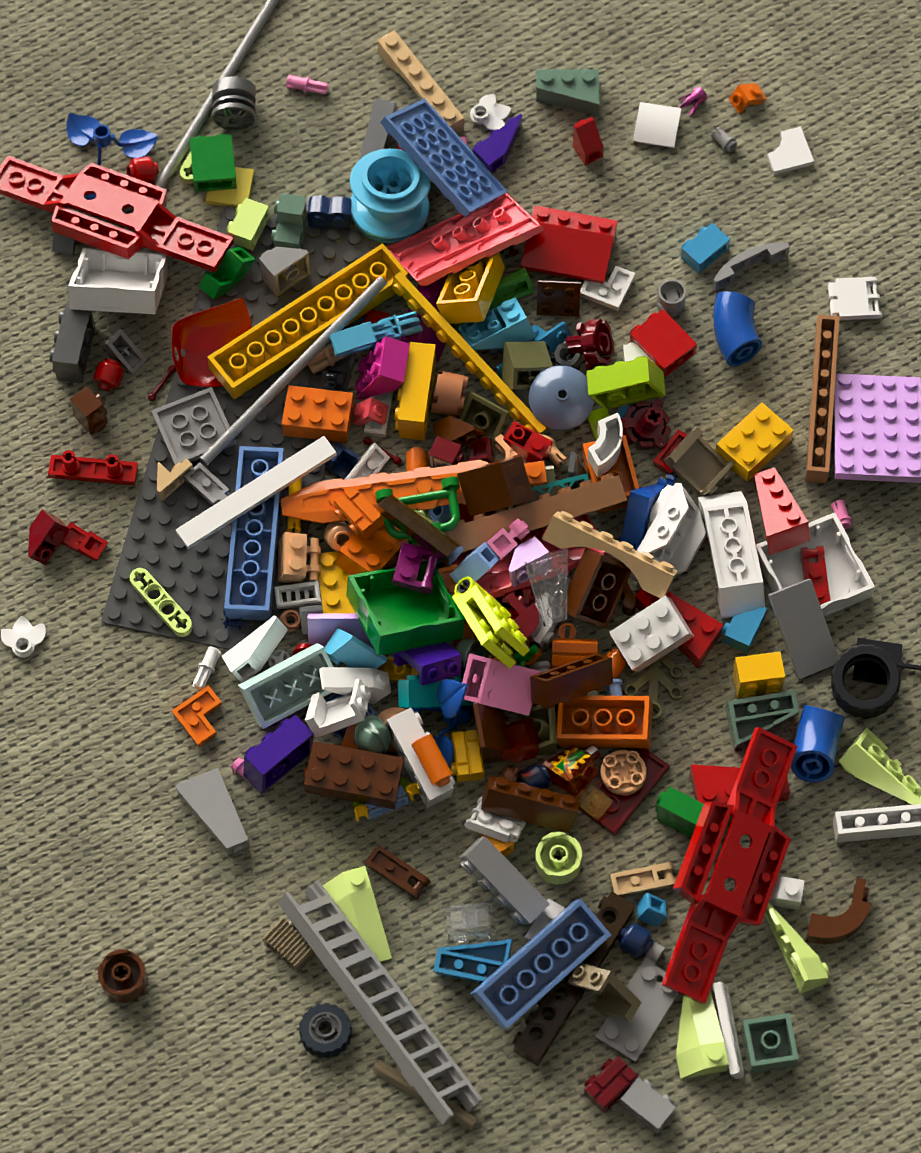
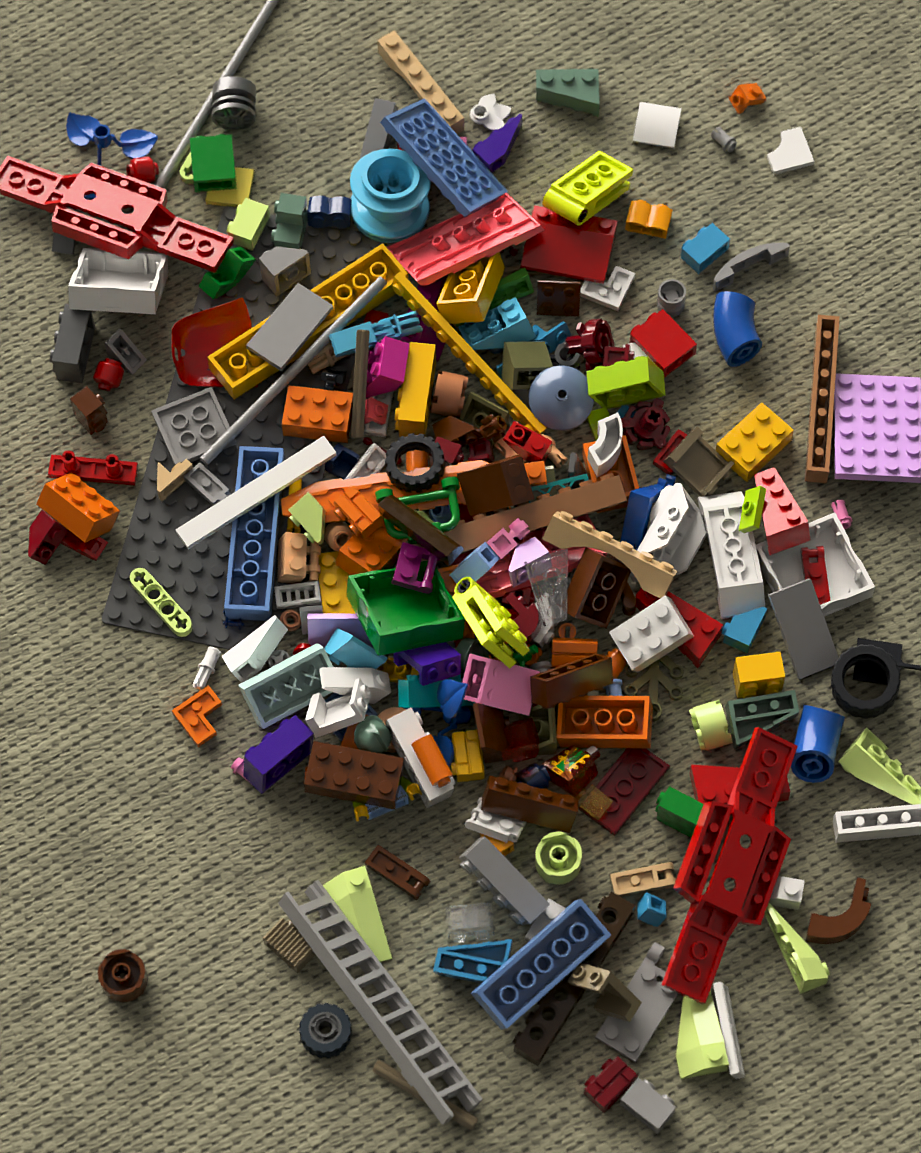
white plate [1,616,46,658] -> none
dark red hinge [148,364,177,401] -> none
light grey slope [175,768,250,855] -> none
bright pink axle [286,75,328,94] -> none
red slope [573,117,604,165] -> none
light nougat tile [601,750,646,795] -> none
dark blue head [618,923,654,958] -> none
flat silver piece [678,87,708,116] -> none
sand green brick [741,1013,799,1073] -> none
white plate [828,277,882,320] -> none
none -> orange brick [36,472,120,542]
none -> light grey tile [246,283,333,371]
none -> yellowish green slope [289,492,326,545]
none -> dark tan axle [351,330,370,438]
none -> black tyre [385,433,445,493]
none -> reddish brown gear [480,414,507,443]
none -> neon yellow hinge [542,151,633,226]
none -> dark red bracket [603,344,635,367]
none -> light orange brick [625,200,673,239]
none -> yellowish green brick [689,700,733,751]
none -> lime plate [739,486,766,533]

